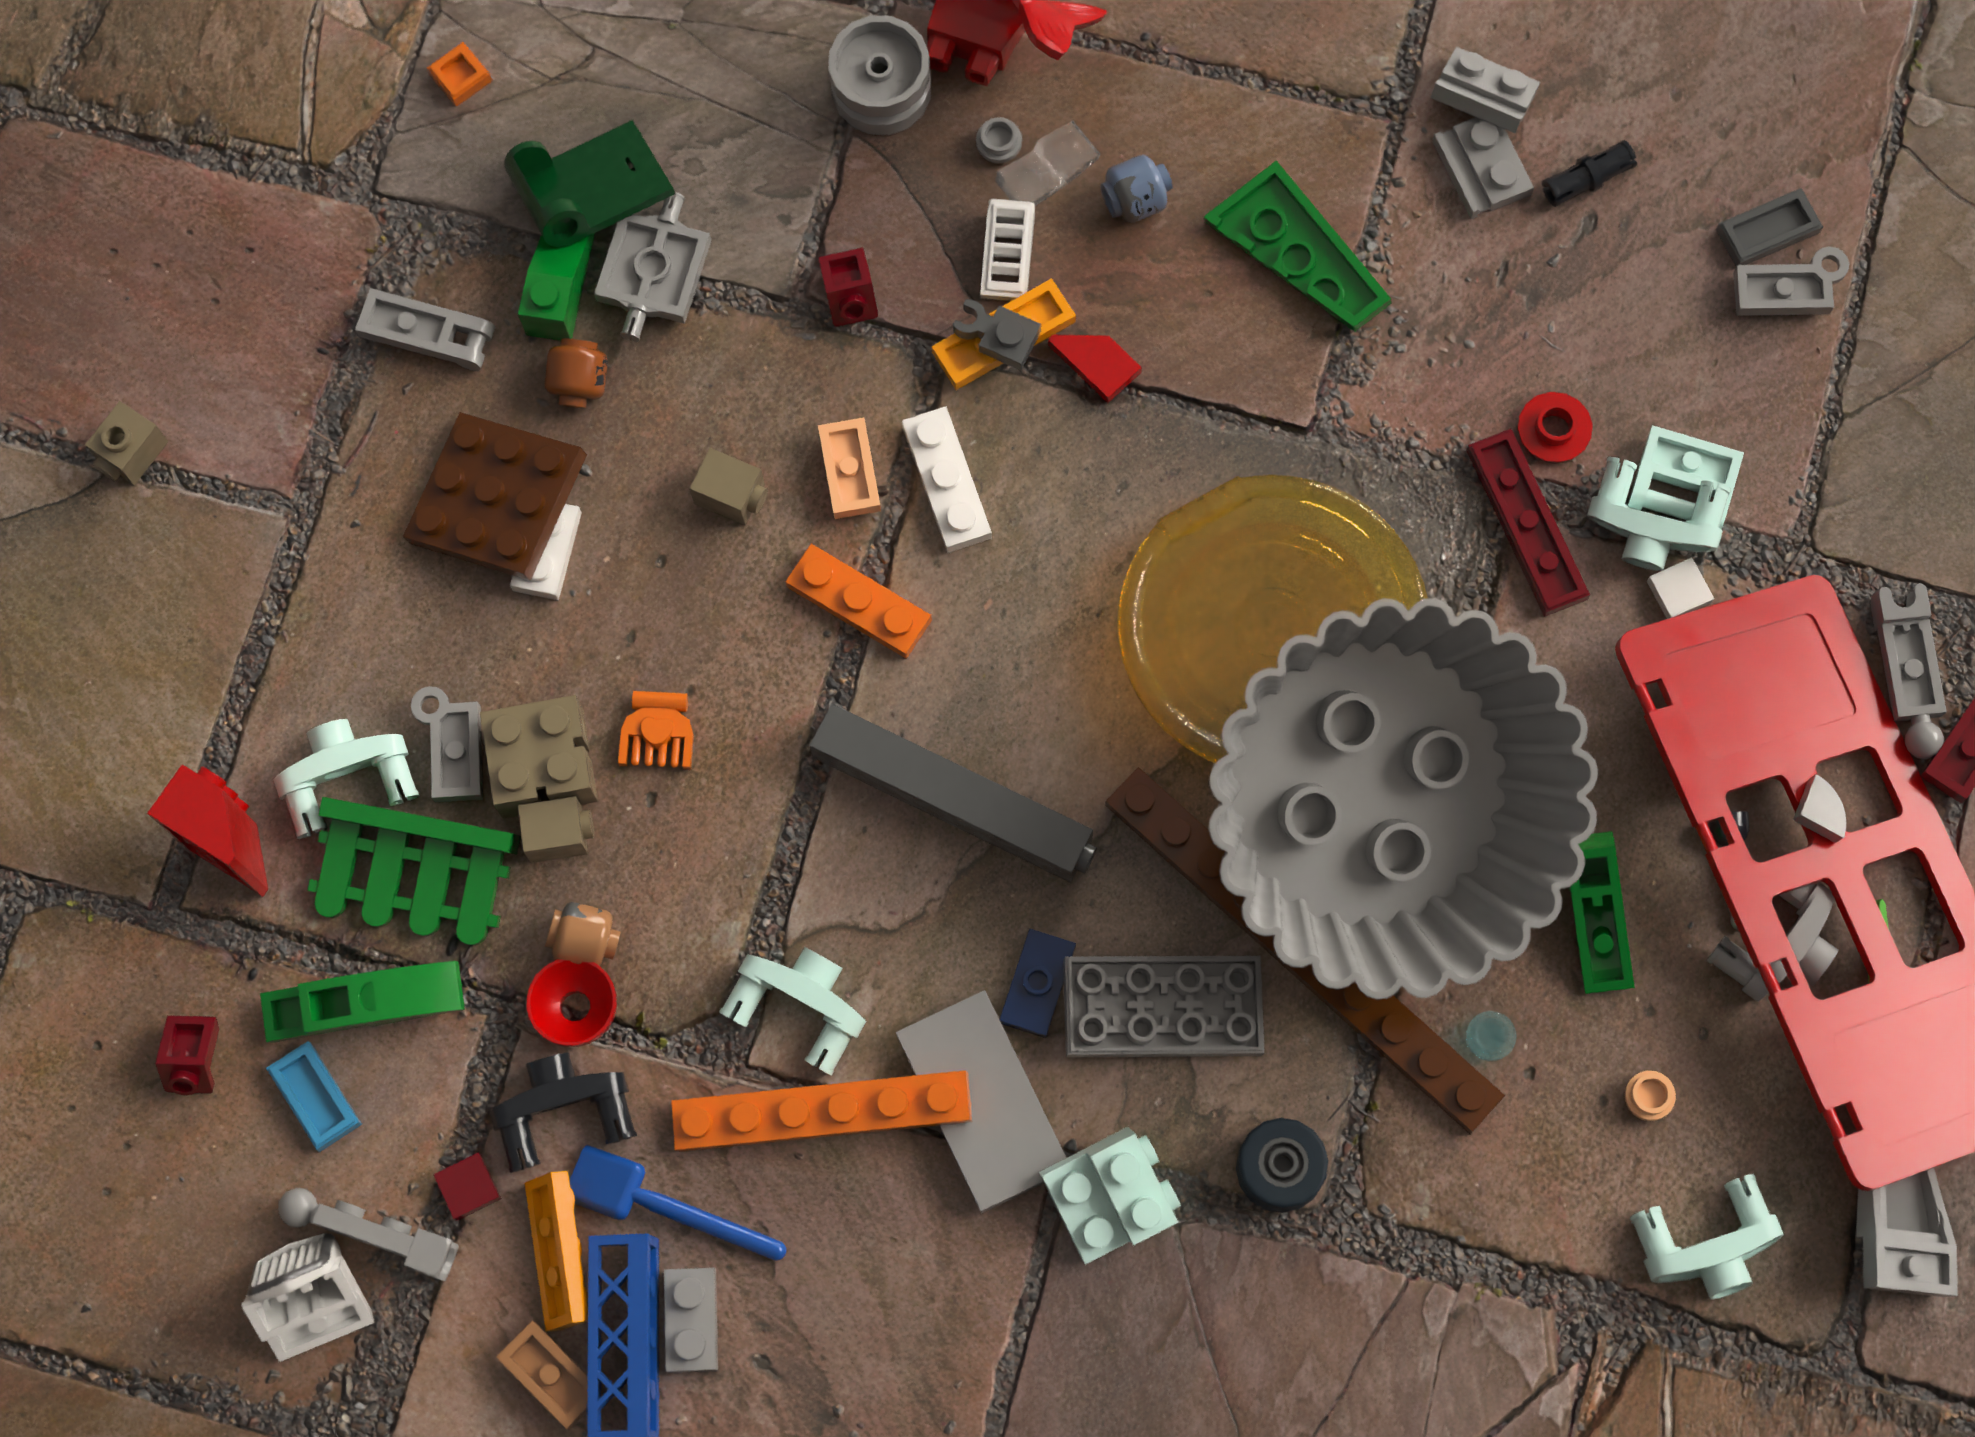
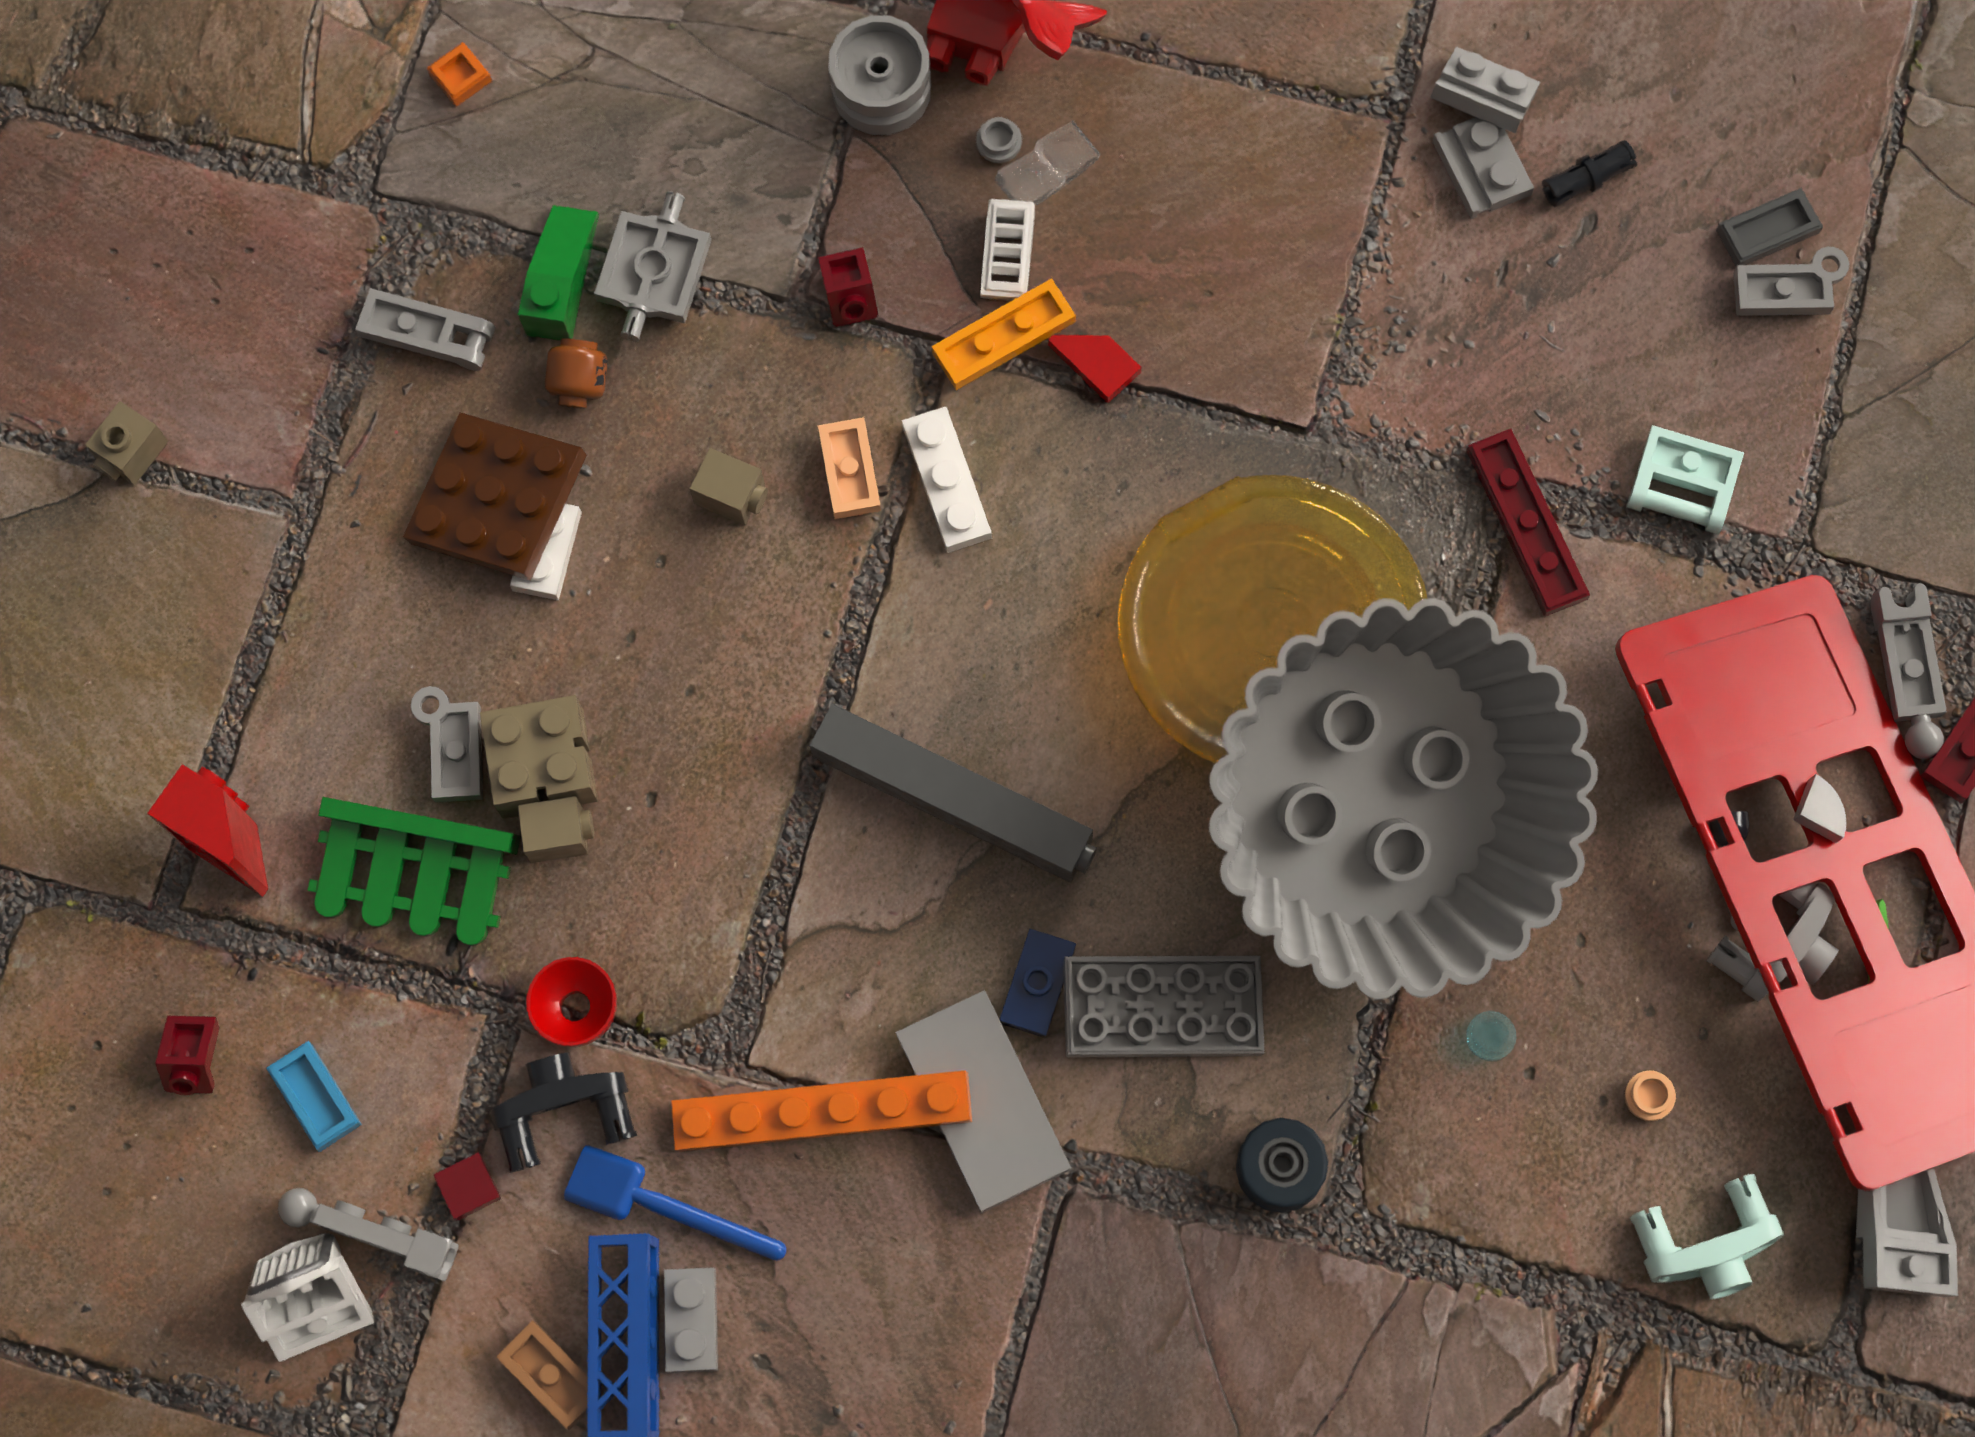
green slope [260,961,465,1043] -> none
light aqua connector [273,719,419,839] -> none
dark green door [504,120,676,247] -> none
light orange plate [524,1171,588,1332] -> none
medium nougat head [545,902,621,966] -> none
orange piece [618,691,694,770] -> none
light aqua connector [719,947,866,1076] -> none
orange plate [785,543,932,659] -> none
dark grey plate [953,299,1041,370] -> none
light aqua plate [1039,1127,1181,1265] -> none
sand blue head [1100,155,1173,223] -> none
reddish brown plate [1105,767,1505,1134] -> none
green wing [1203,160,1392,332] -> none
red piece [1518,392,1593,463] -> none
green slope [1570,831,1635,994] -> none
light aqua connector [1587,457,1731,571] -> none
white tile [1647,558,1714,619] -> none

